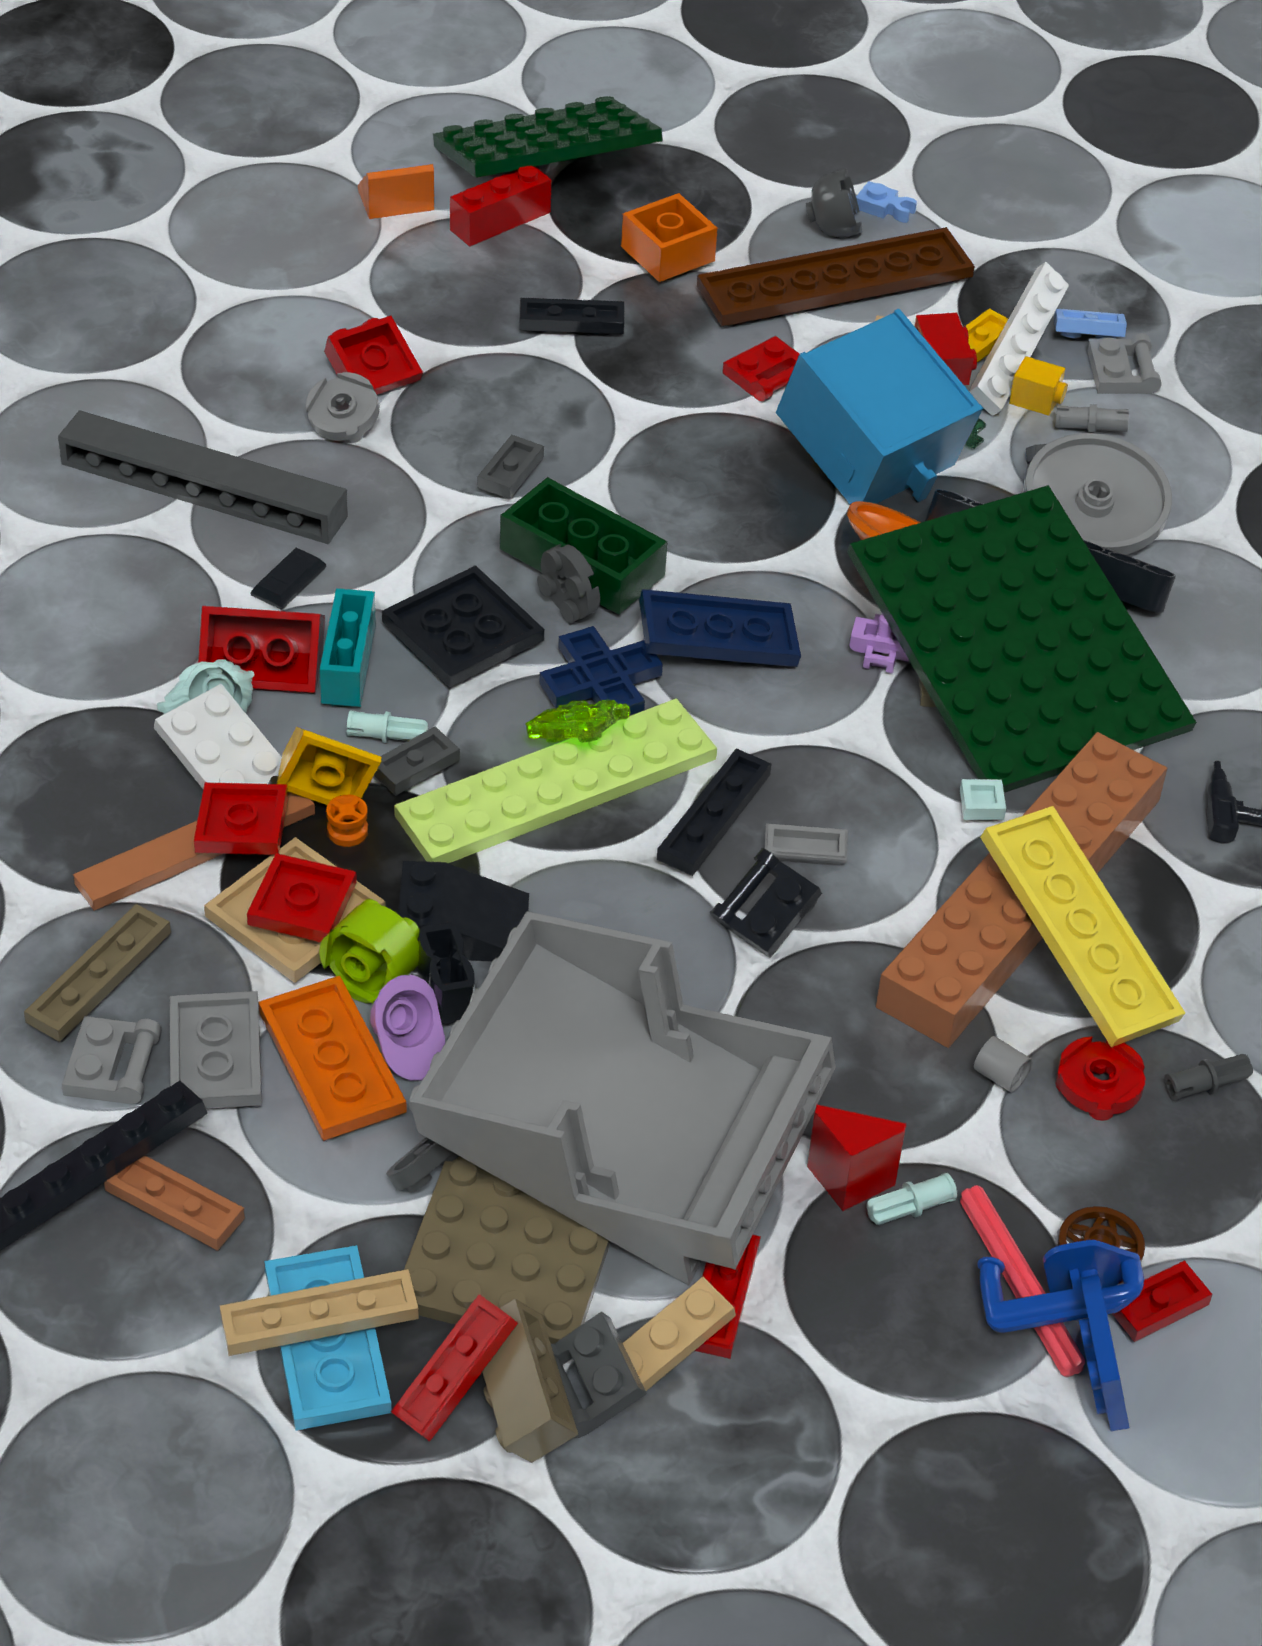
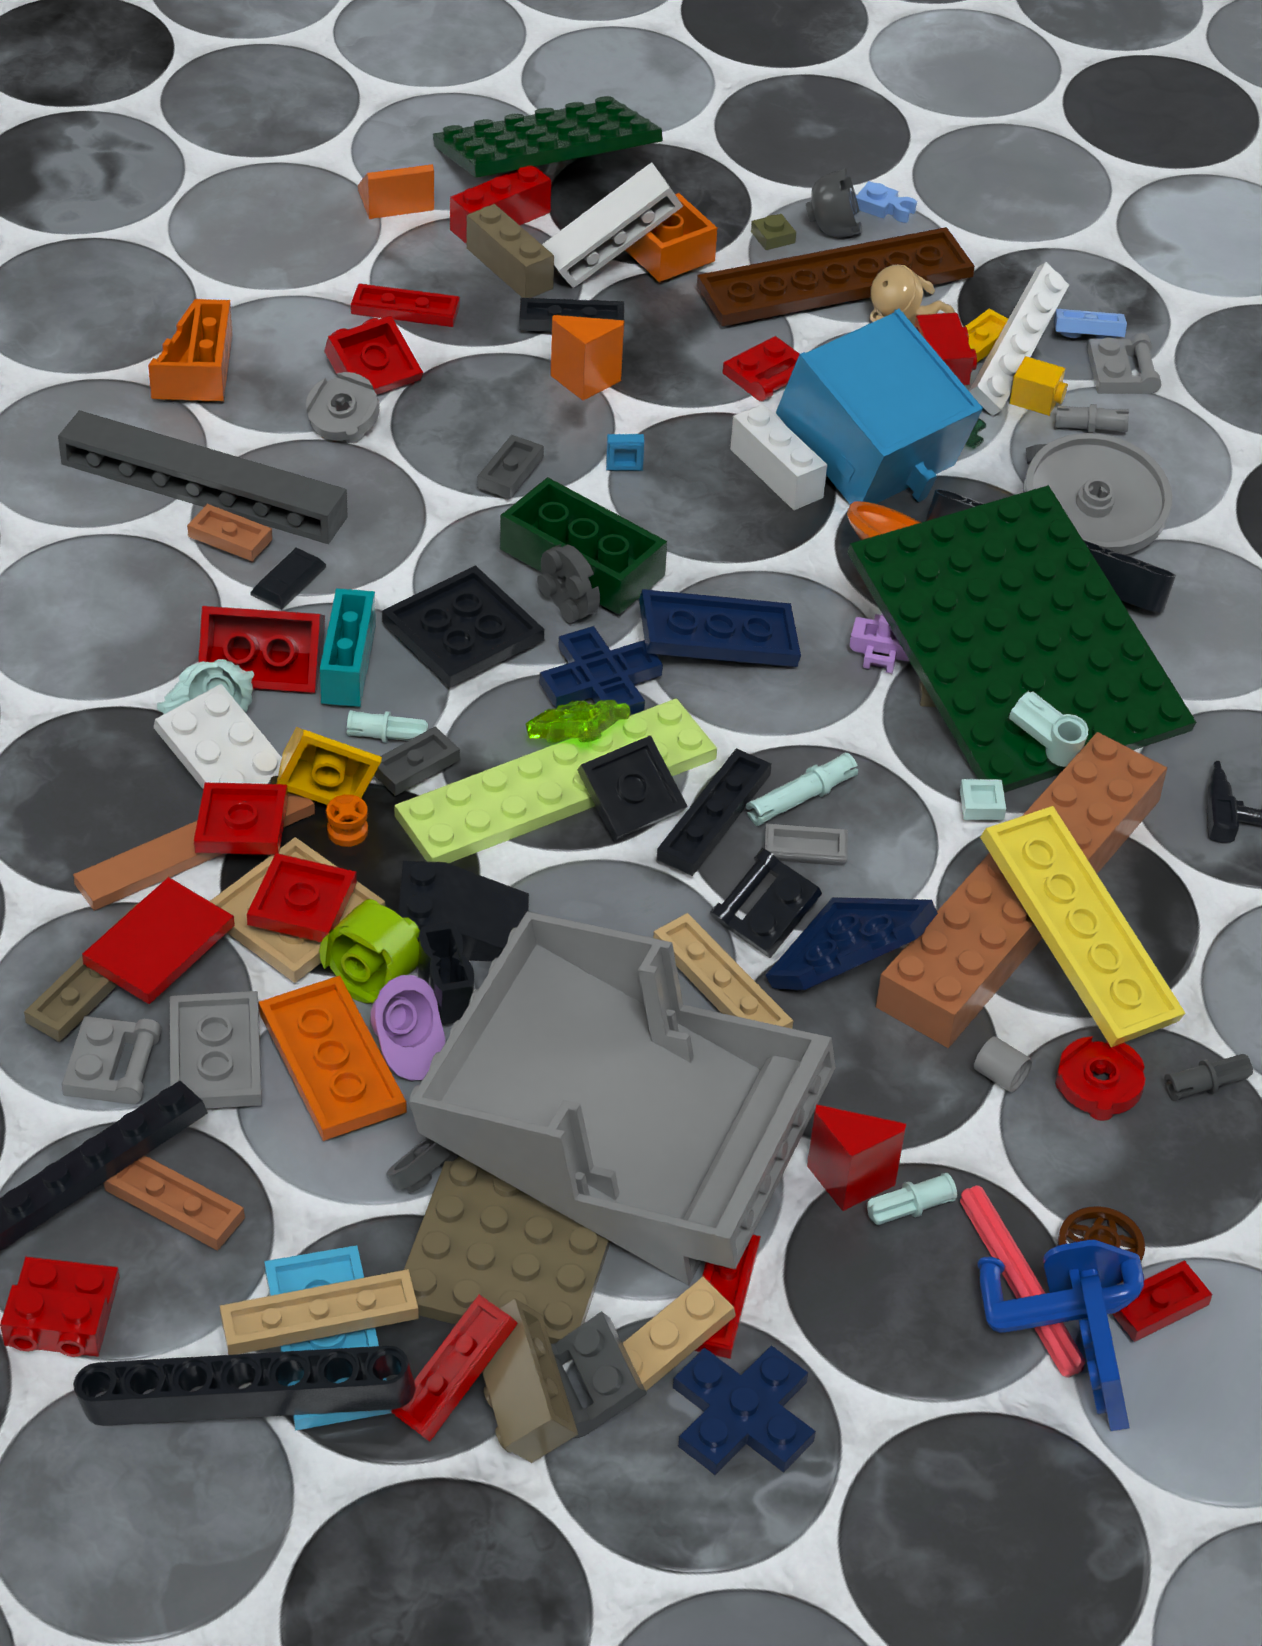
none -> red plate [0,1257,120,1357]
none -> black beam [73,1346,416,1426]
none -> red tile [82,877,235,1004]
none -> orange wedge [148,299,232,402]
none -> nougat plate [187,504,272,562]
none -> red tile [351,284,460,327]
none -> dark tan brick [467,204,554,298]
none -> white brick [542,162,683,288]
none -> orange slope [551,315,624,401]
none -> black plate [577,735,688,841]
none -> dark azure tile [606,434,644,471]
none -> tan plate [653,913,793,1029]
none -> dark blue plate [673,1345,816,1475]
none -> white brick [730,404,827,510]
none -> light aqua pin [746,752,858,826]
none -> olive plate [751,214,796,250]
none -> dark blue plate [766,897,938,991]
none -> tan hair [870,264,956,326]
none -> light aqua piece [1009,691,1089,767]

